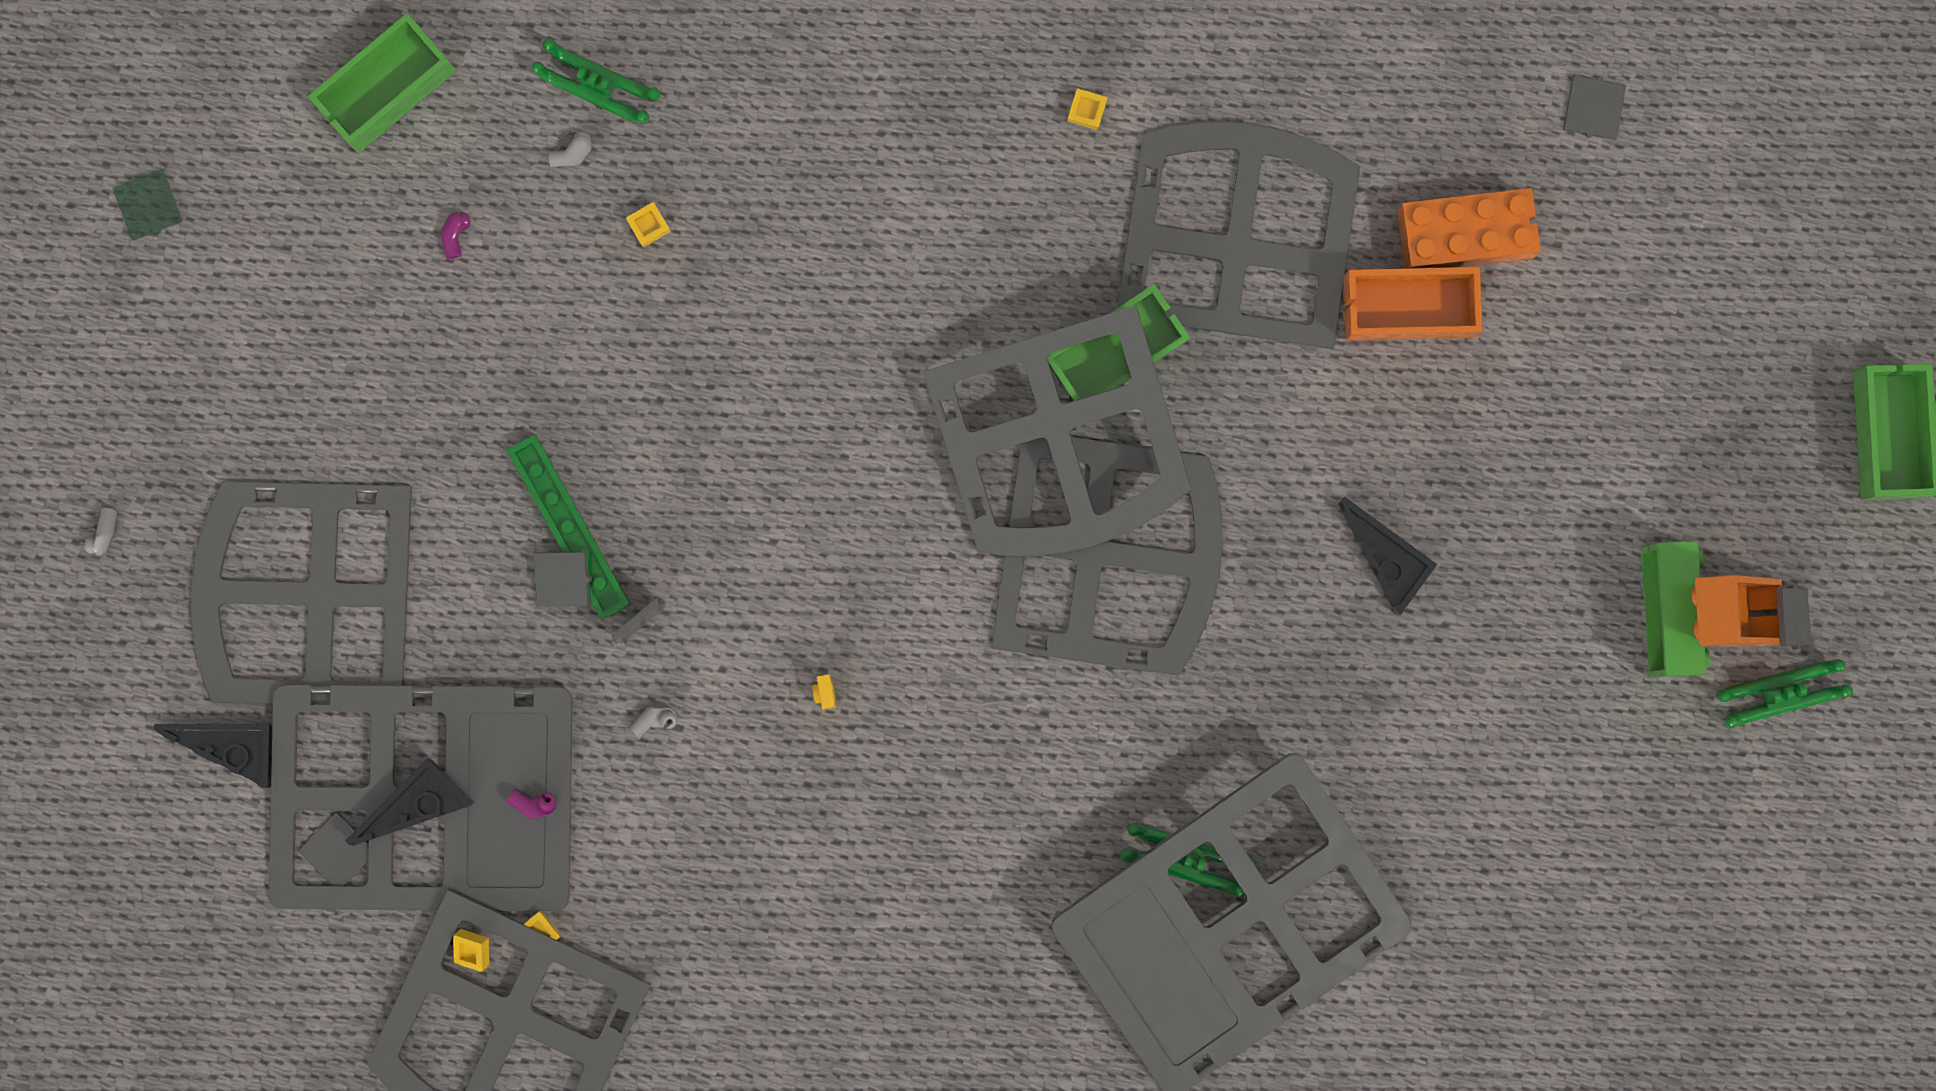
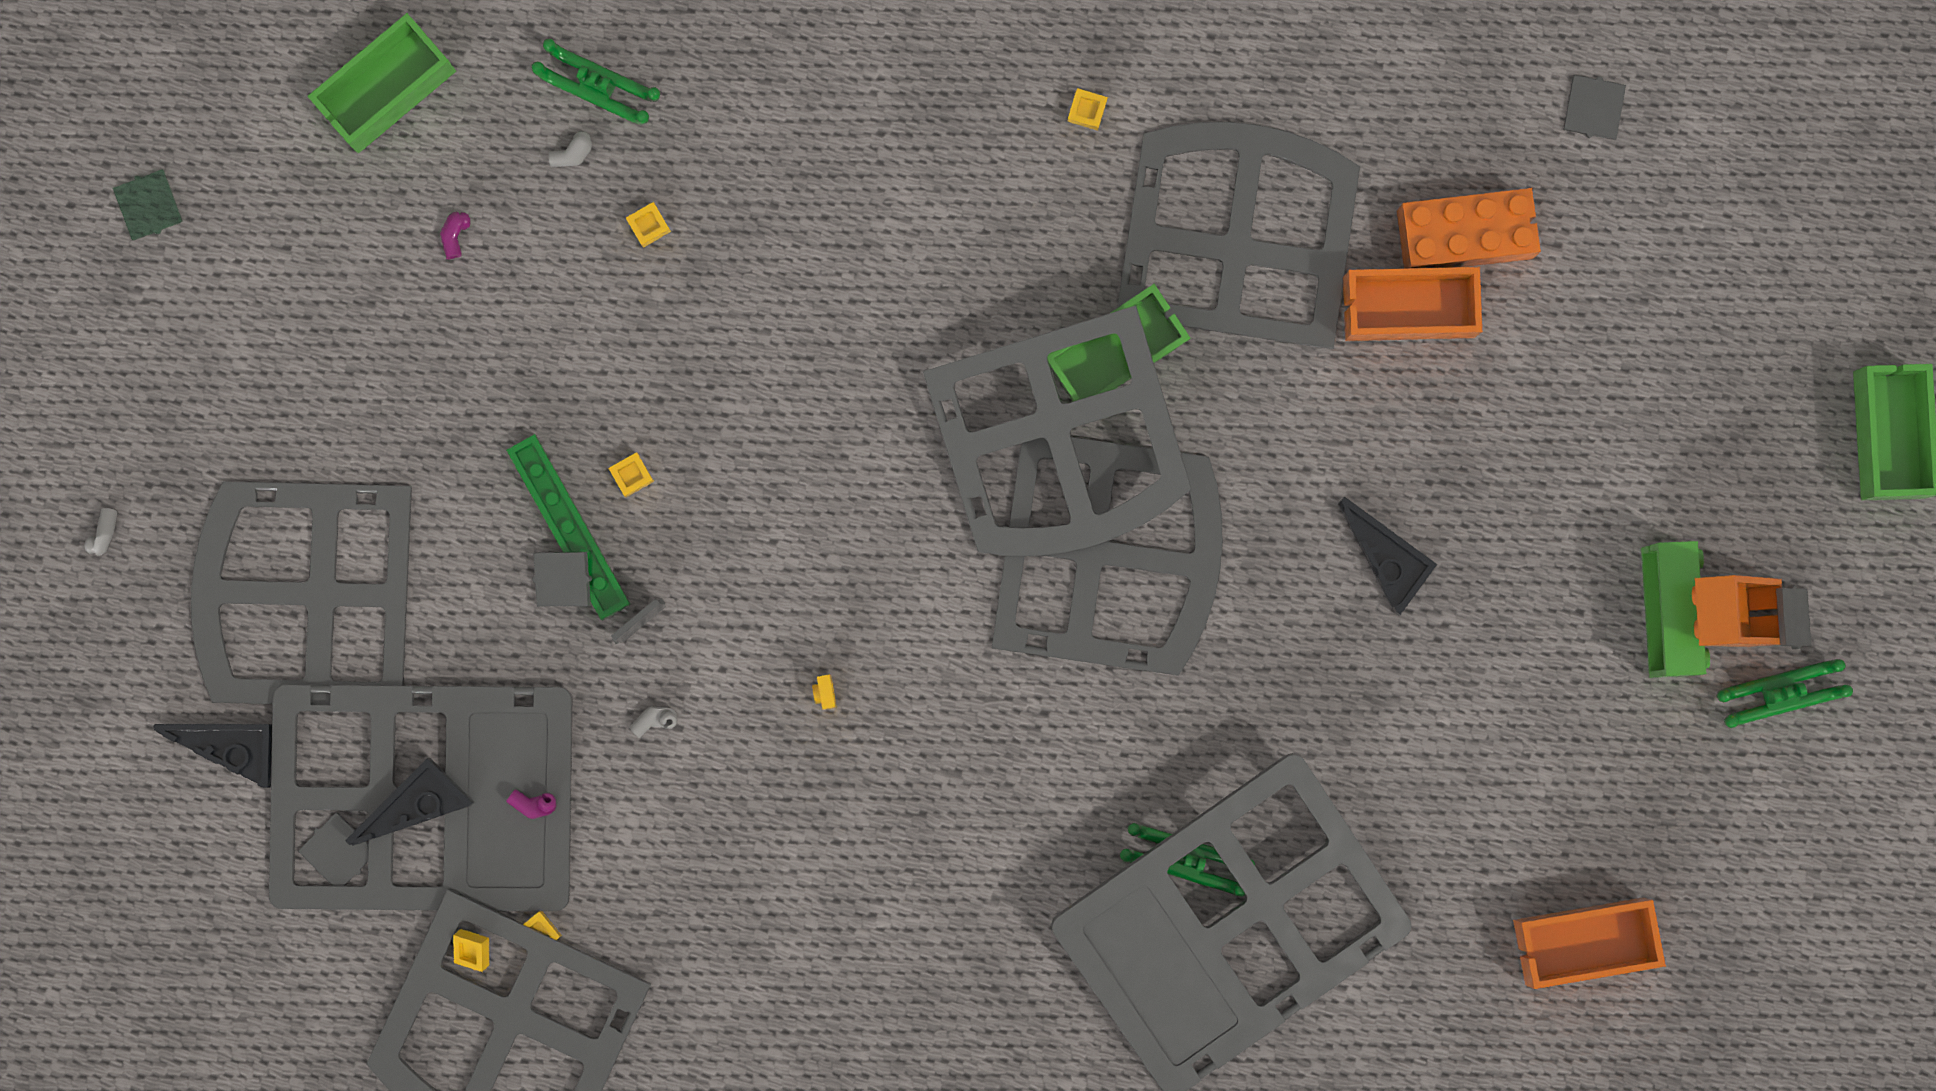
none -> yellow plate [608,452,654,497]
none -> orange piece [1513,898,1666,989]

